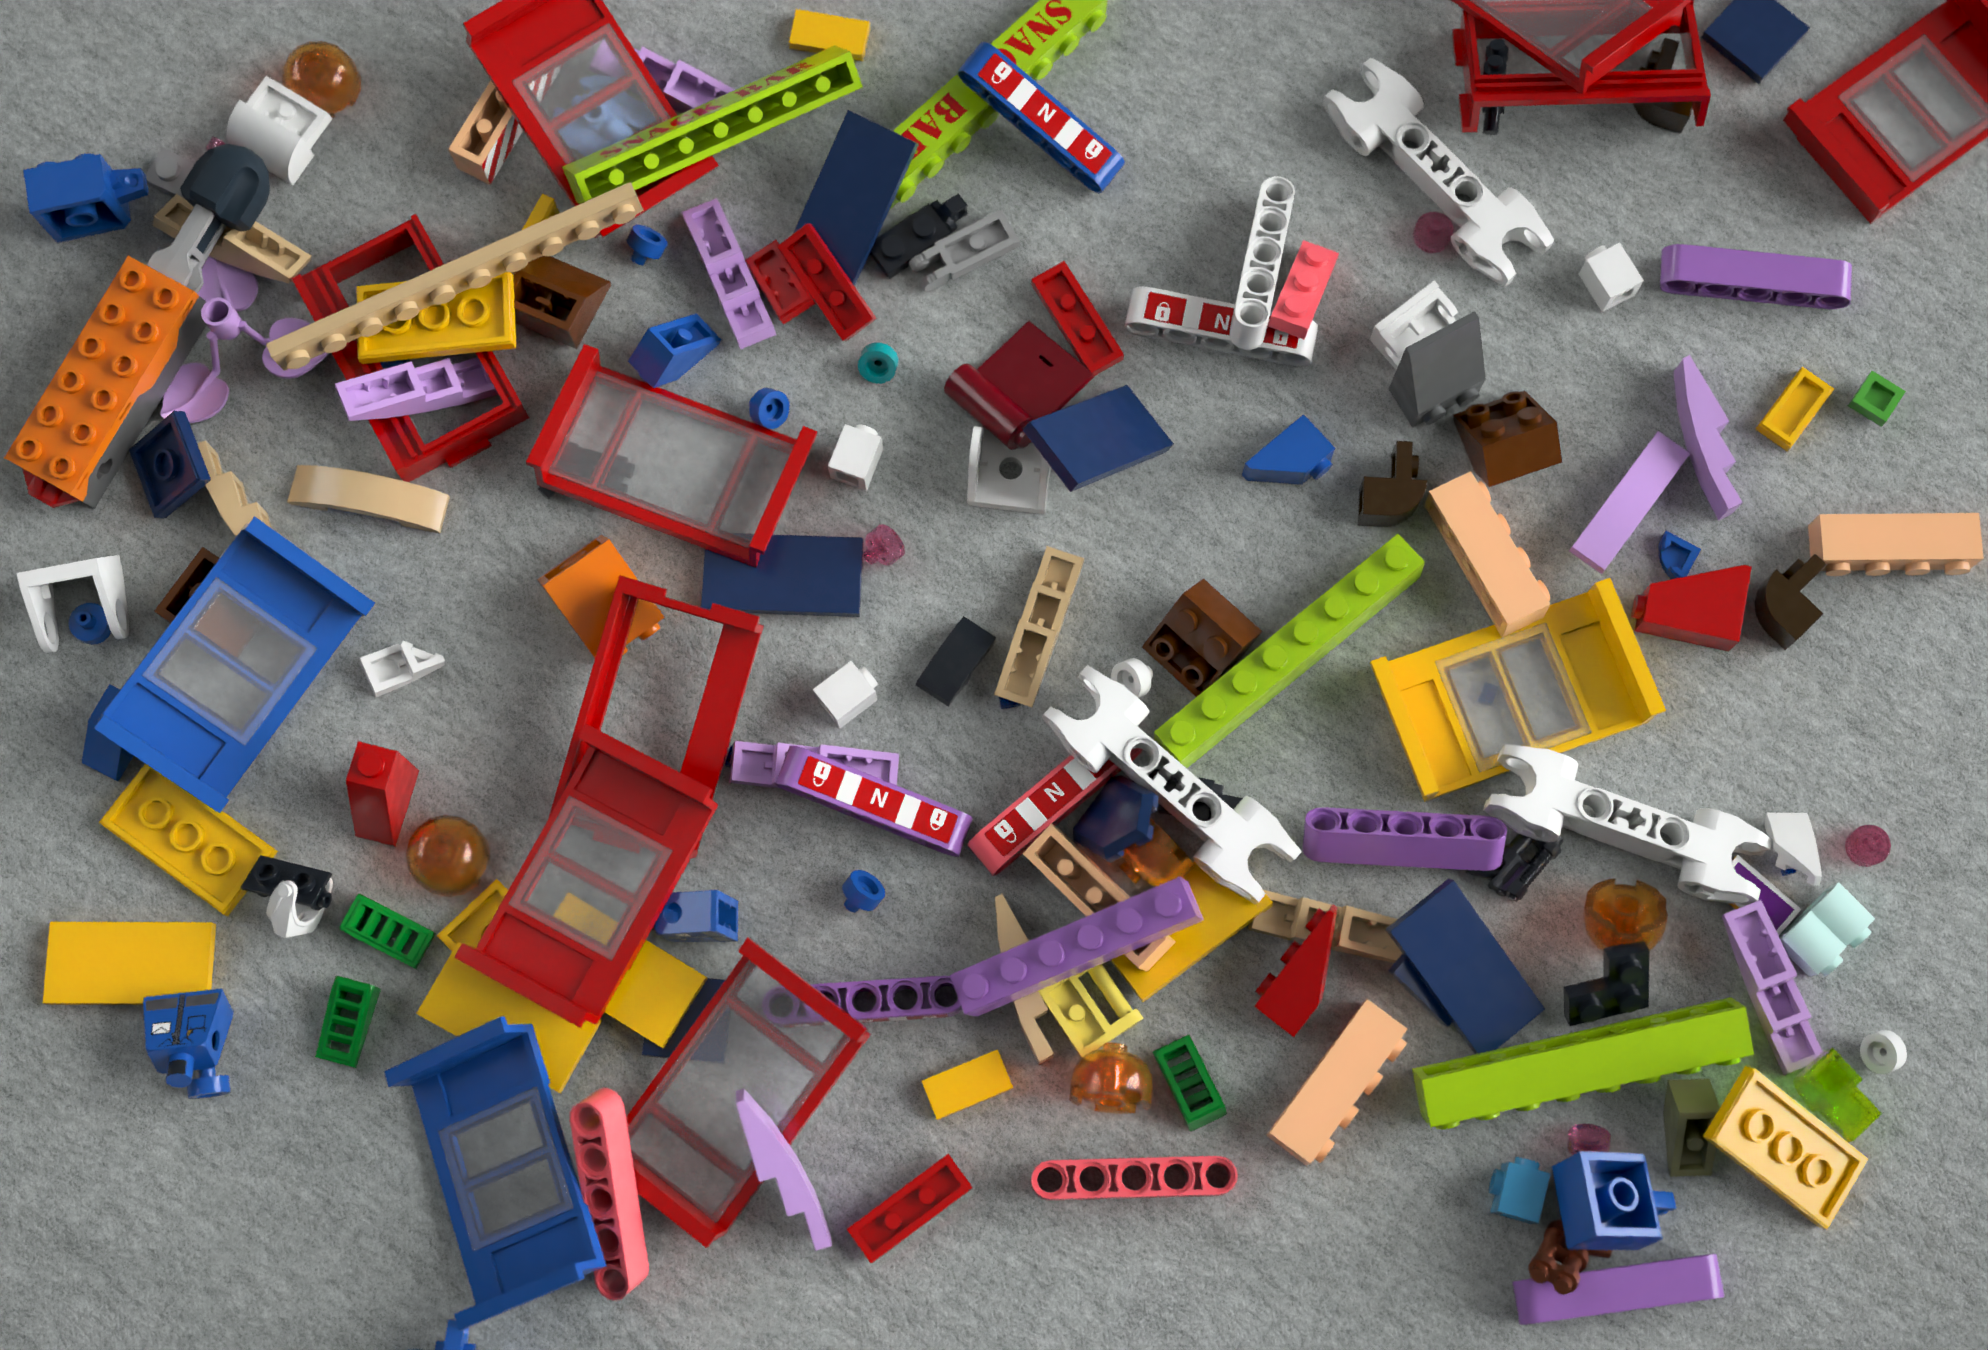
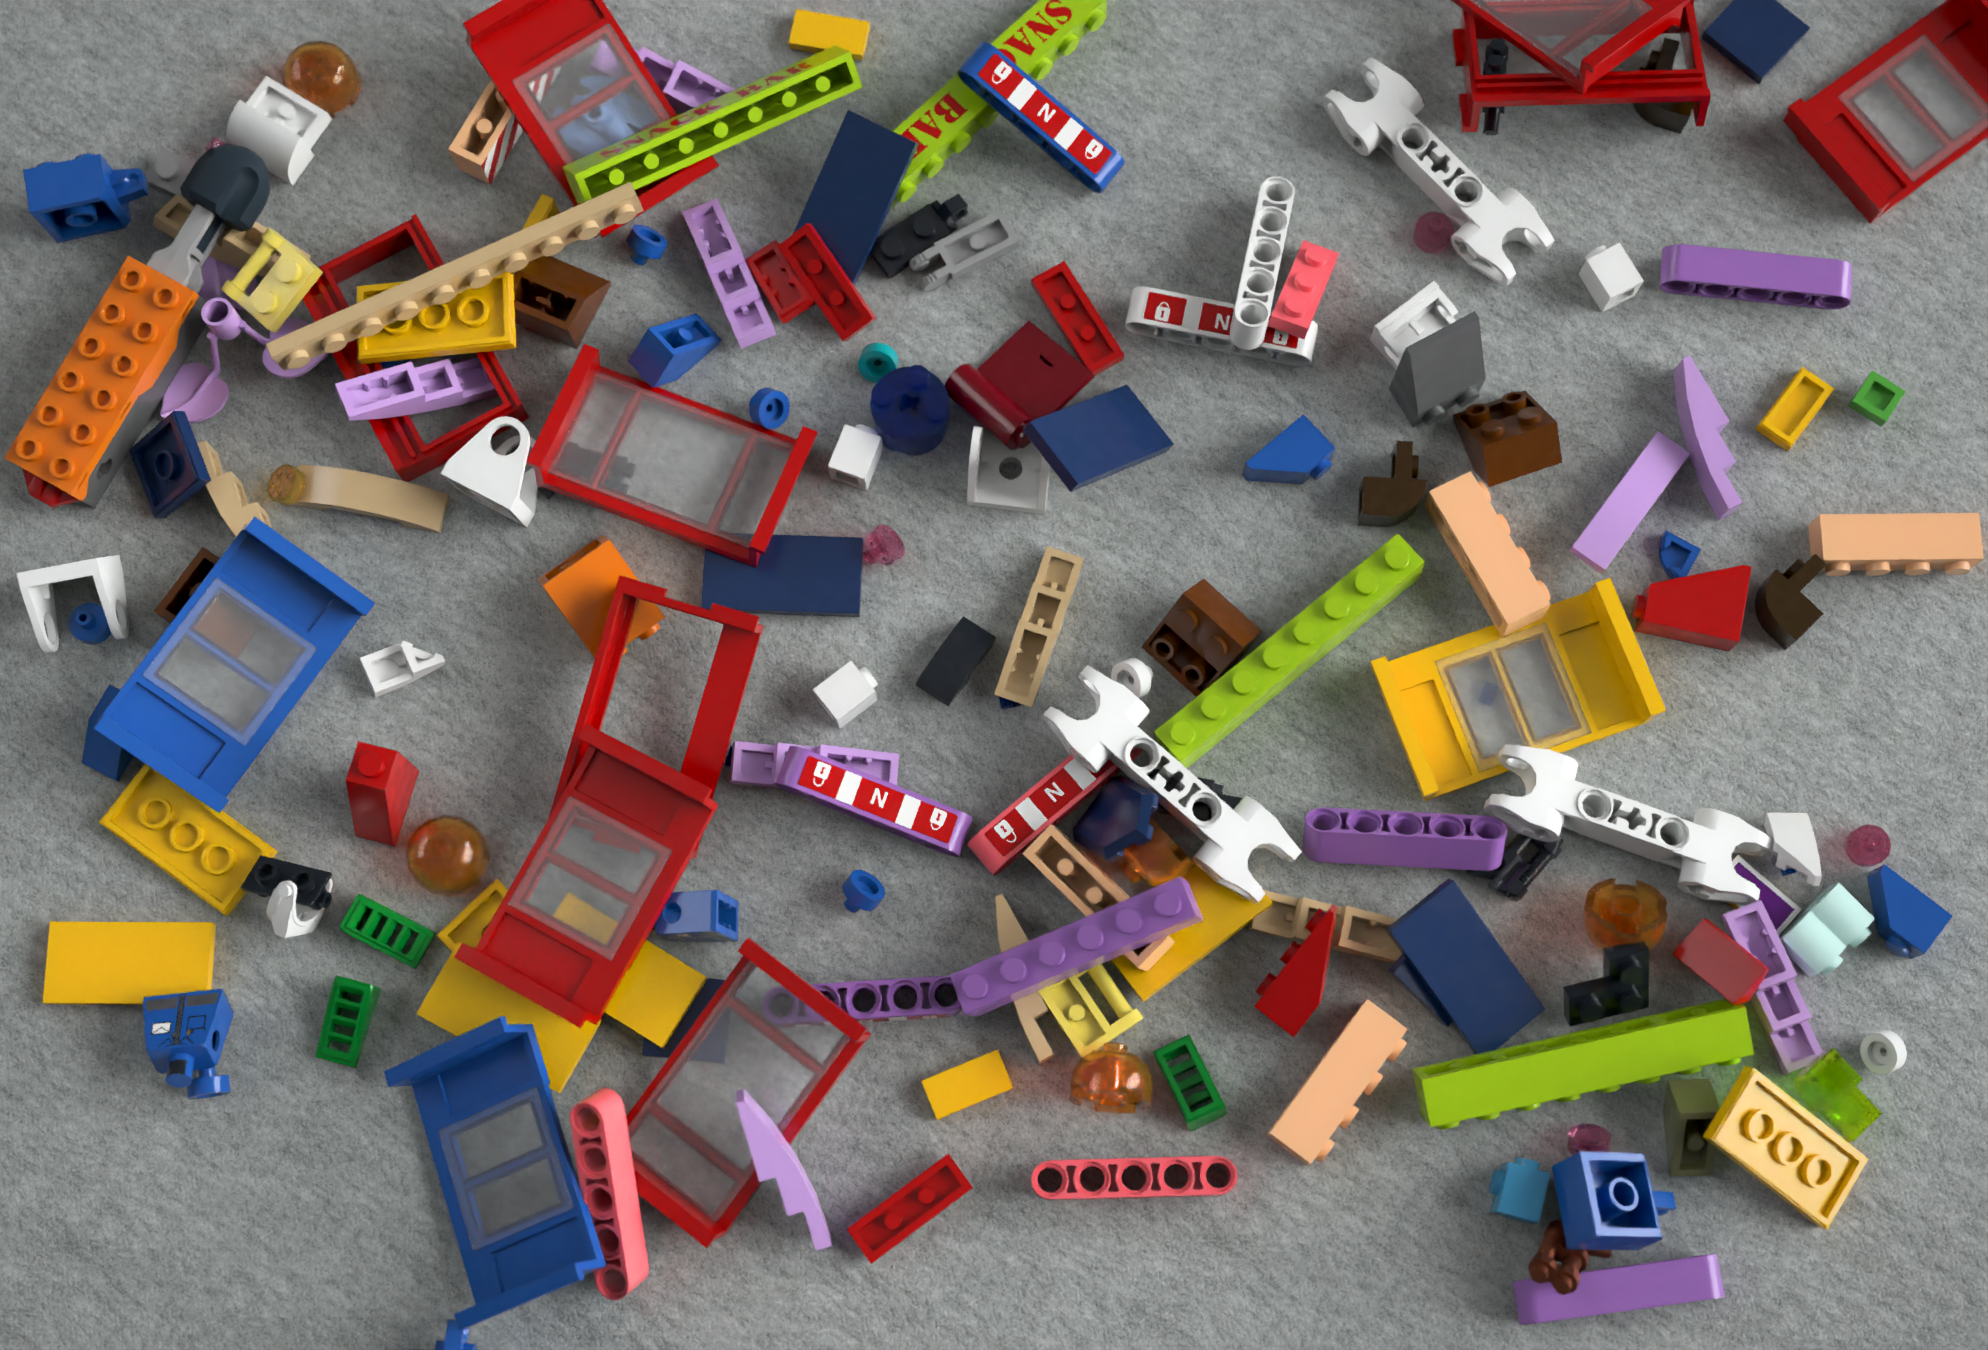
none -> light yellow plate [221,227,323,333]
none -> clear yellow tile [267,464,306,506]
none -> white hose [440,416,539,528]
none -> clear blue brick [870,365,950,456]
none -> red slope [1673,918,1770,1005]
none -> blue slope [1867,864,1953,959]

